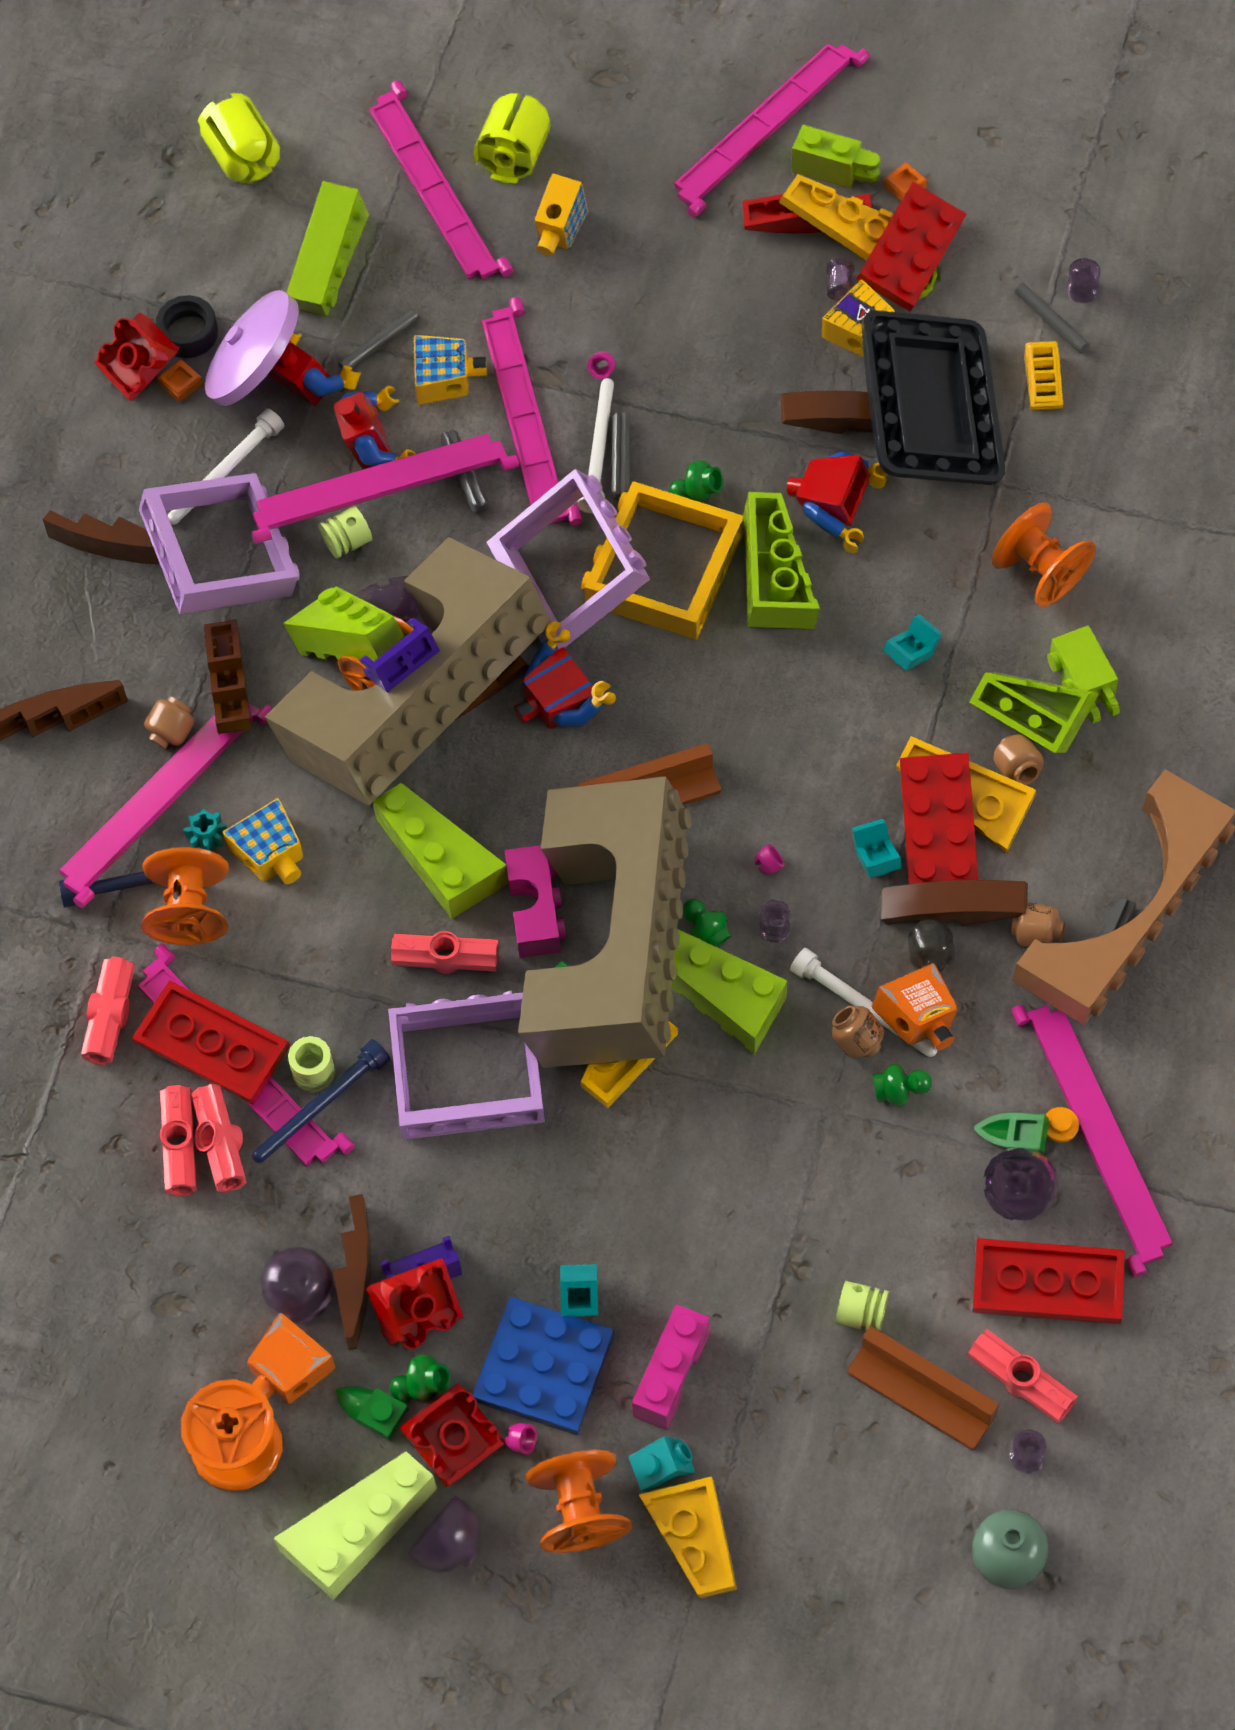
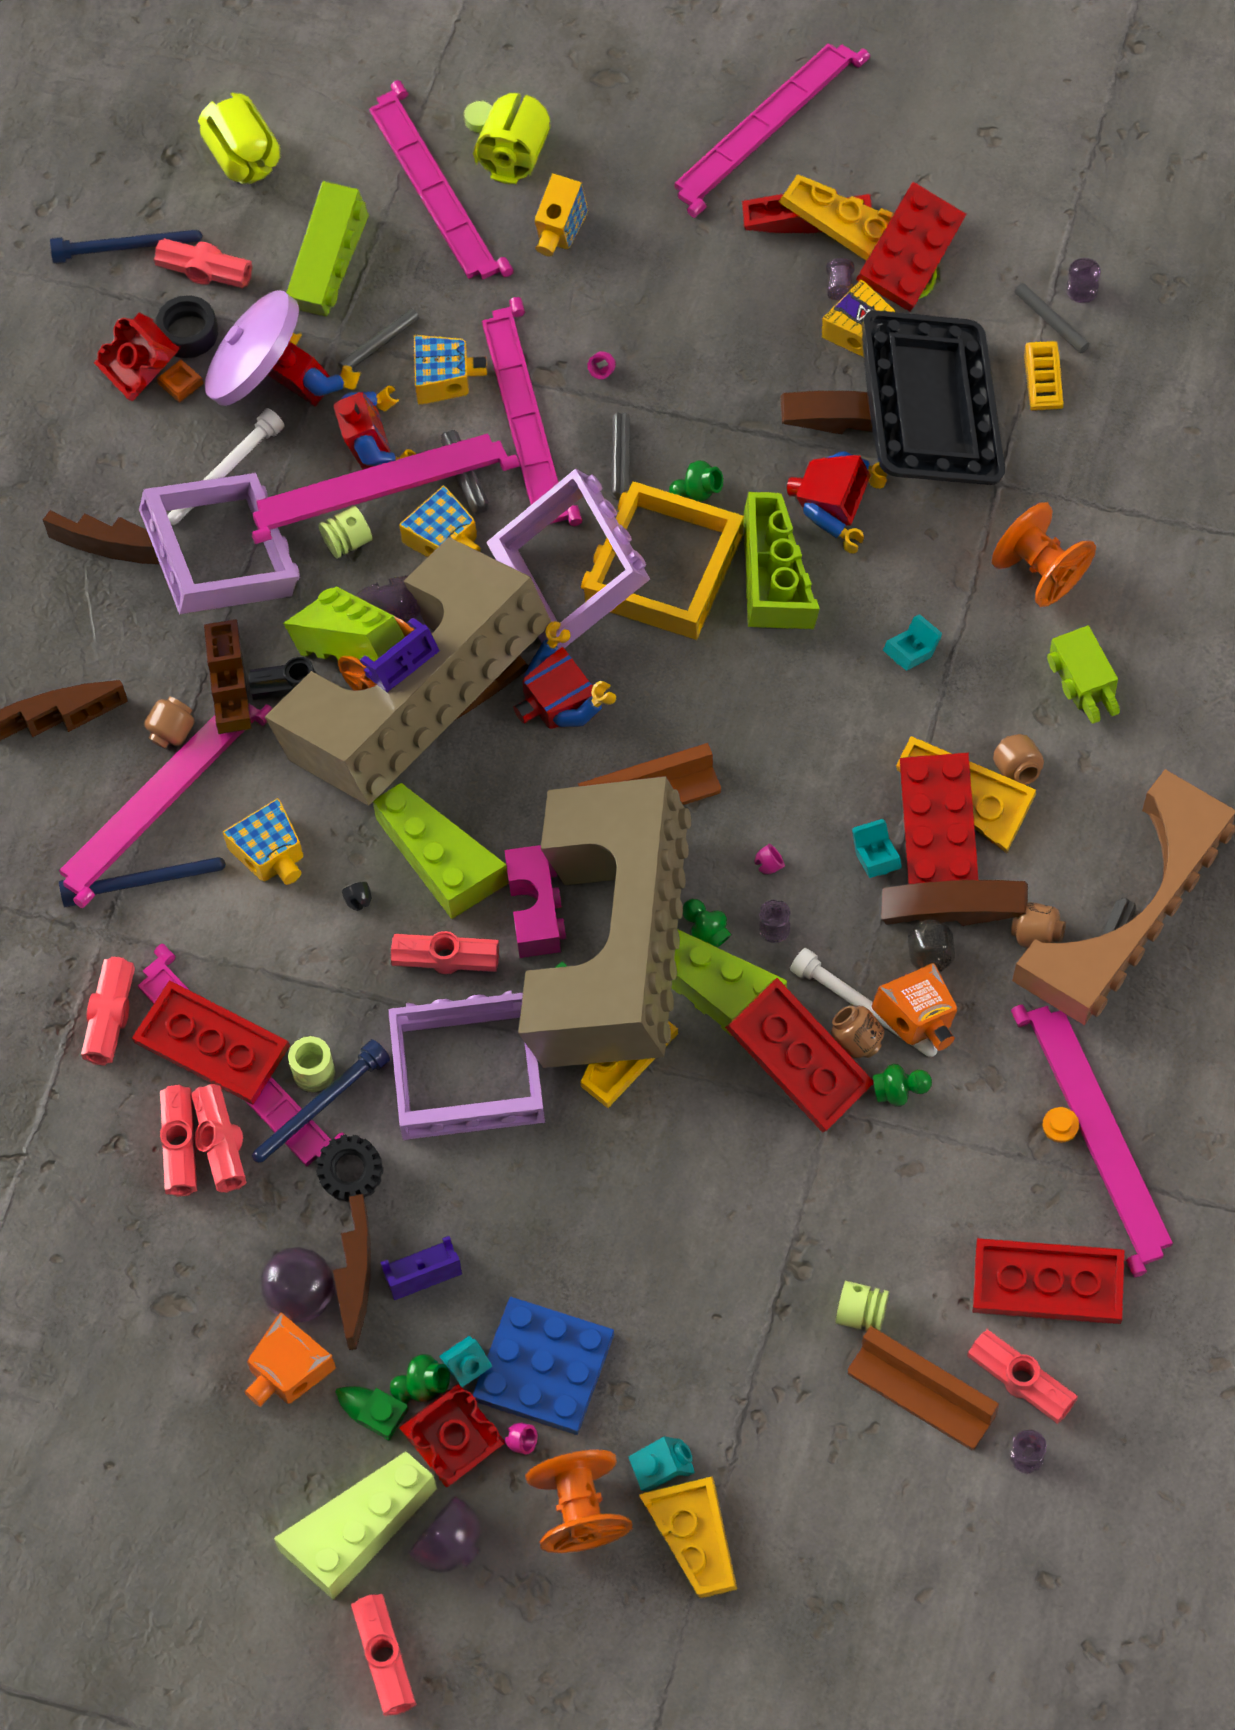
orange piece [141,847,229,945] -> none
orange piece [181,1379,283,1491] -> none
teal gear [183,809,227,851] -> none
red slope [365,1258,464,1349] -> none
teal brick [560,1264,598,1317] -> none
white piece [577,378,614,513] -> none
dark pink arch [632,1304,710,1431] -> none
lime hinge [792,125,881,188] -> none
orange tile [883,162,928,201] -> none
lime wedge [969,672,1099,753] -> none
sand green cylinder [972,1509,1049,1589] -> none
green plate [974,1112,1049,1153] -> none
clear purple cylinder [984,1147,1059,1221] -> none
none -> dark blue piece [50,230,202,264]
none -> coral piece [154,239,253,288]
none -> black piece [249,657,315,700]
none -> black tyre [316,1135,383,1202]
none -> black hinge [342,882,372,911]
none -> coral piece [351,1594,416,1716]
none -> torso [399,485,481,557]
none -> teal bracket [439,1335,492,1387]
none -> yellowish green tile [464,101,492,132]
none -> red plate [725,978,874,1133]

